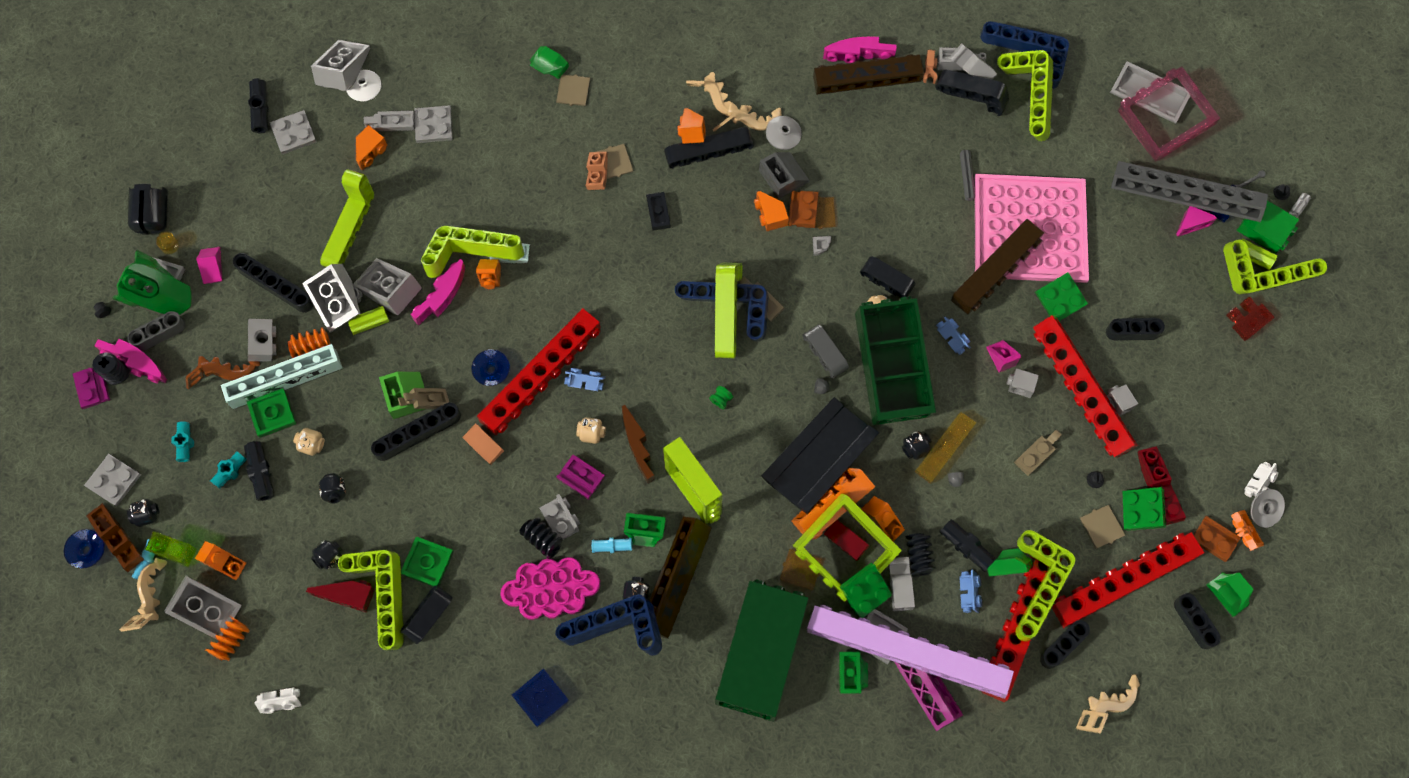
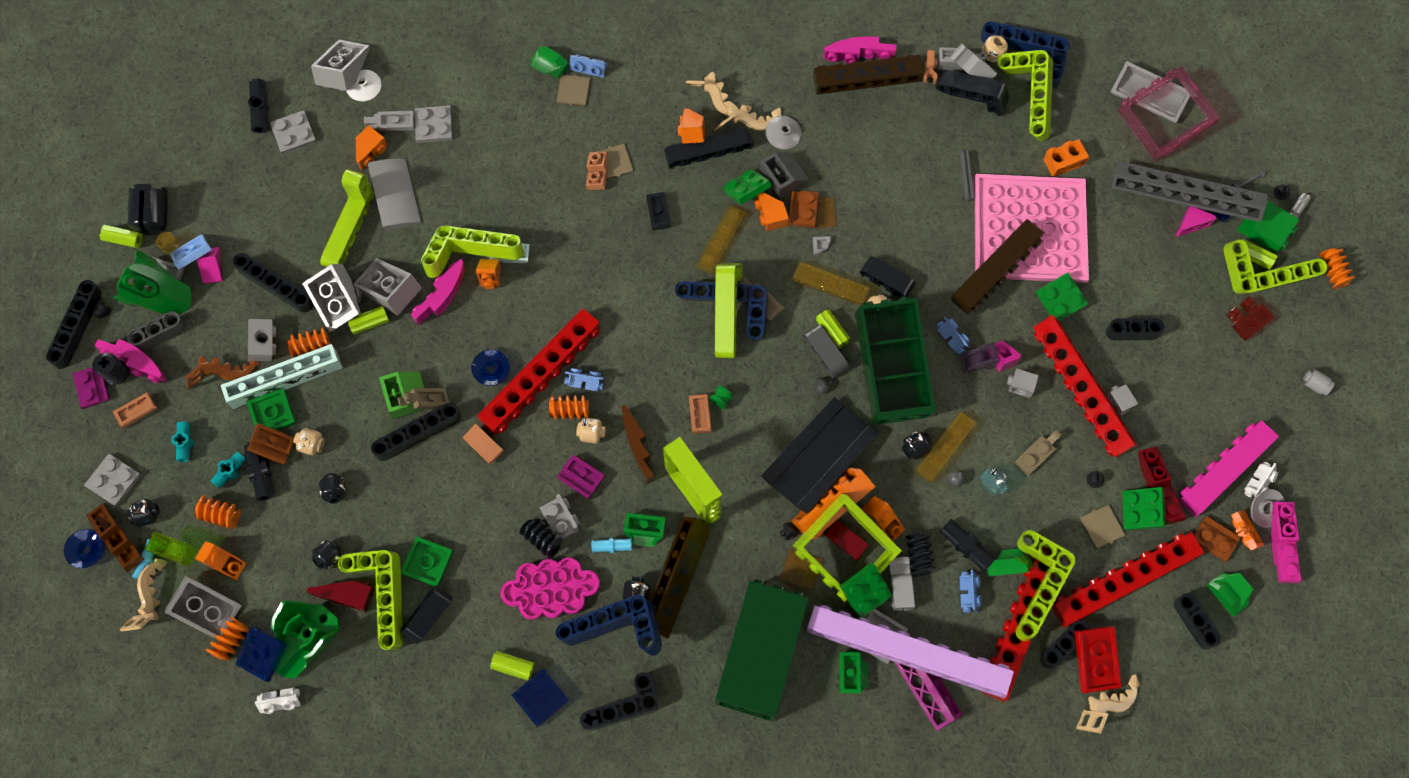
none -> black beam [46,280,102,369]
none -> lime axle [100,225,143,248]
none -> nougat plate [112,392,158,429]
none -> light blue plate [170,235,211,270]
none -> orange piece [195,495,241,529]
none -> clear blue plate [235,627,287,682]
none -> dark orange plate [247,423,294,465]
none -> green piece [268,600,340,679]
none -> light grey slope [368,159,421,232]
none -> lime axle [490,651,535,681]
none -> orange piece [549,395,589,420]
none -> medium blue hinge [570,54,608,78]
none -> black beam [580,672,659,731]
none -> nougat plate [689,394,712,434]
none -> clear yellow plate [696,205,746,275]
none -> green plate [722,169,772,205]
none -> black piece [780,523,797,540]
none -> clear yellow plate [793,262,870,306]
none -> lime axle [816,309,851,349]
none -> clear purple slope [960,342,999,374]
none -> clear light blue head [979,467,1009,496]
none -> tan head [982,35,1008,62]
none -> orange brick [1043,139,1089,177]
none -> red tile [1075,626,1122,693]
none -> dark pink brick [1178,420,1279,518]
none -> dark pink slope [1271,502,1301,583]
none -> light grey brick [1303,369,1335,396]
none -> orange piece [1319,248,1356,290]

